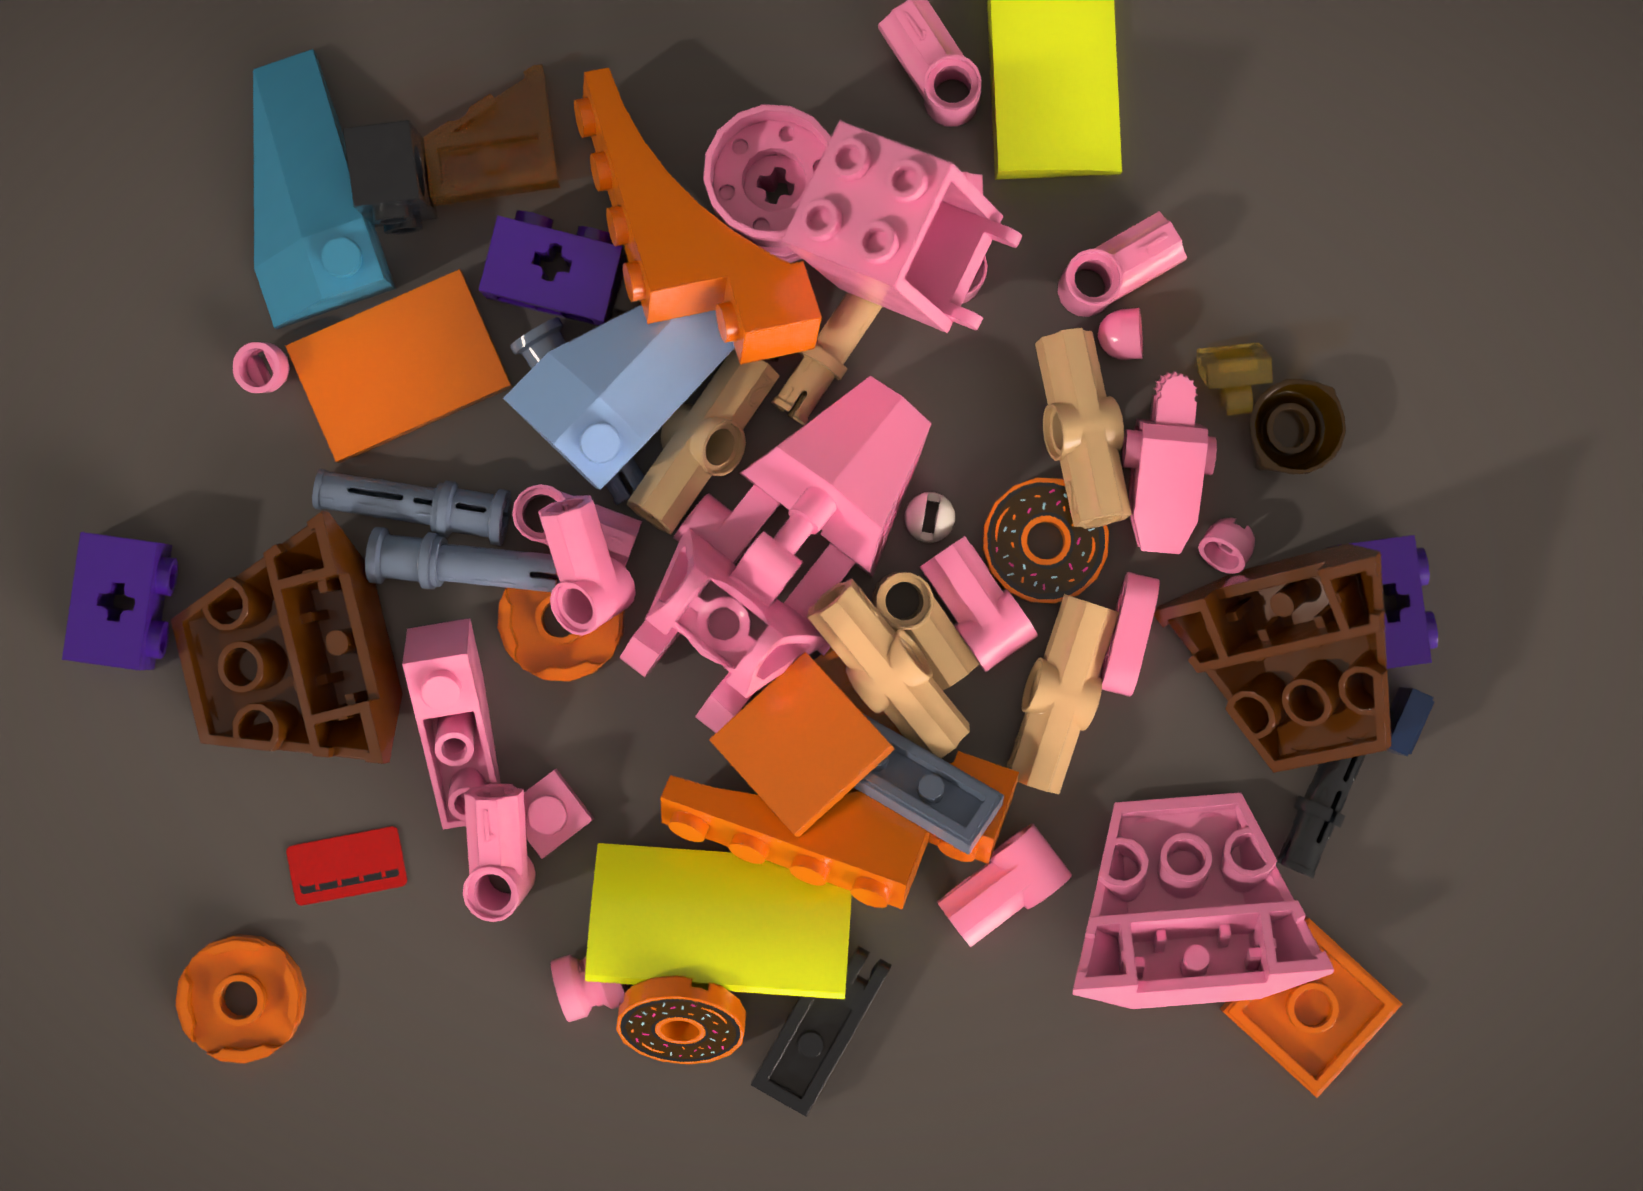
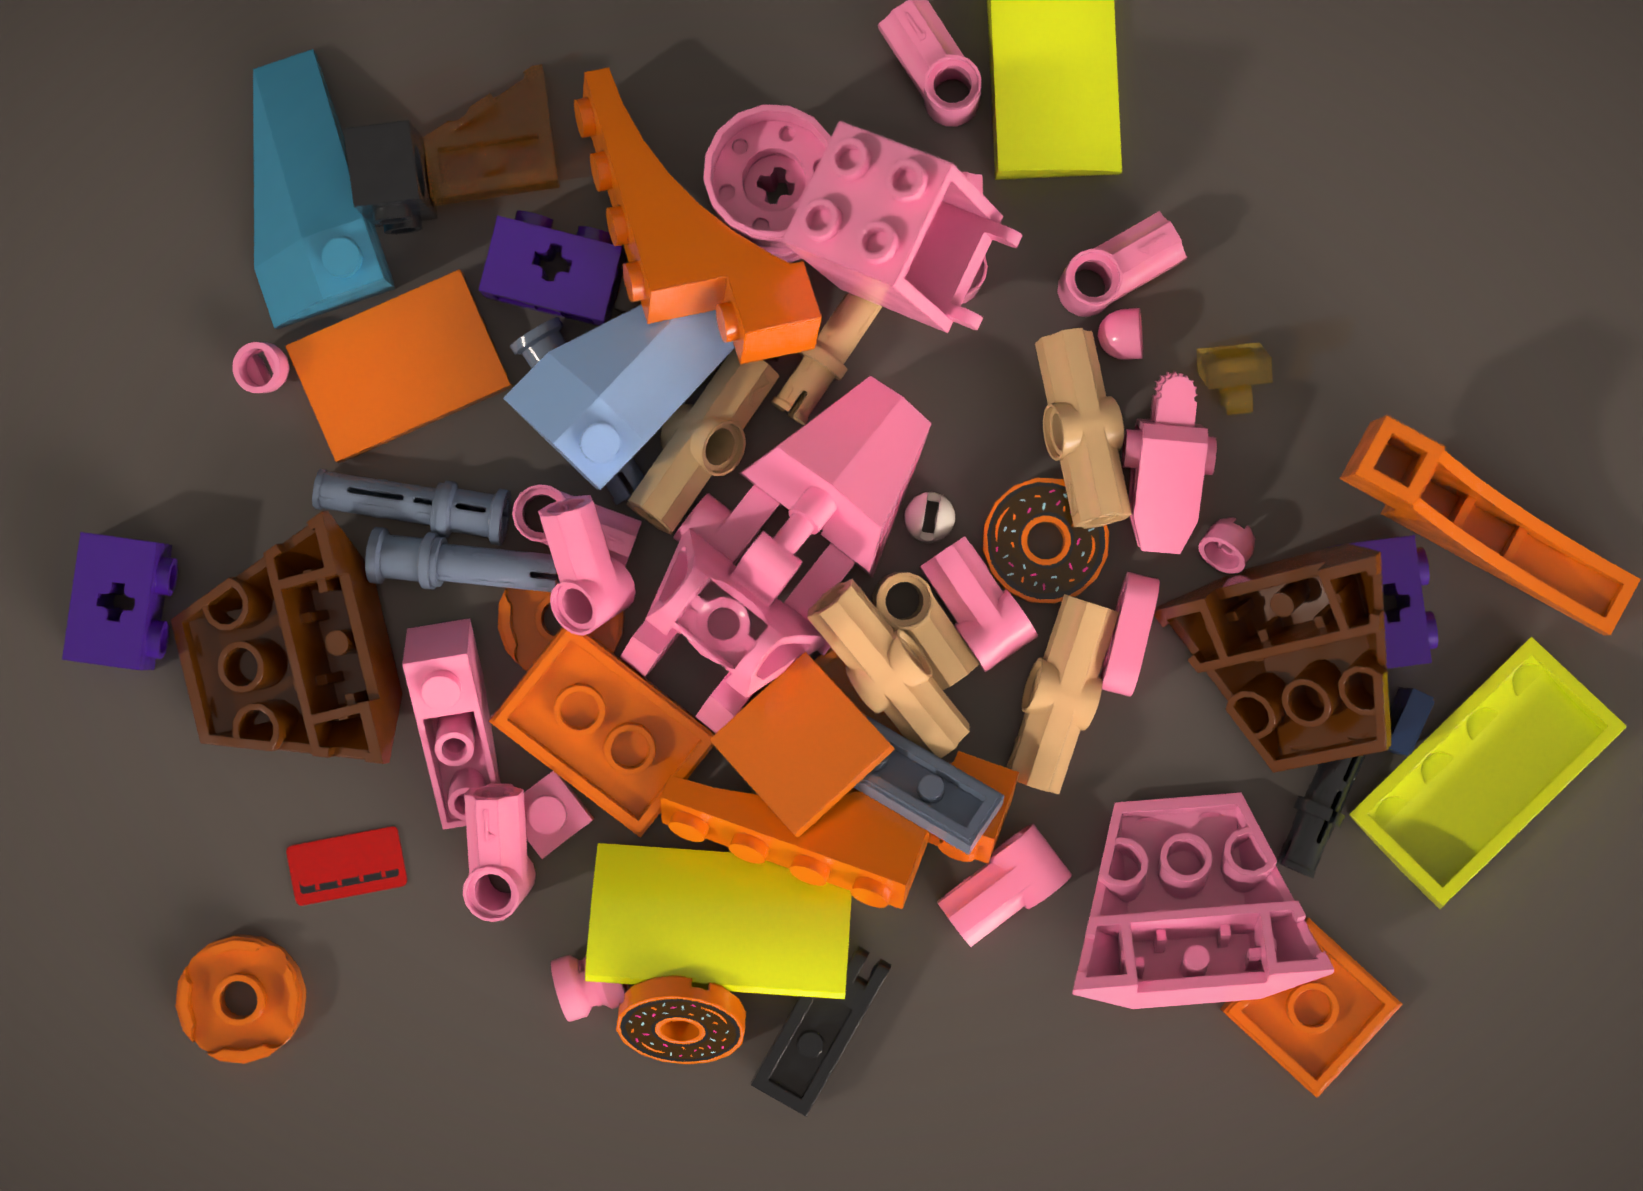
dark brown hat [1249,379,1346,475] -> none
none -> orange tile [489,627,716,838]
none -> orange arch [1340,415,1641,635]
none -> neon yellow slope [1349,636,1627,910]

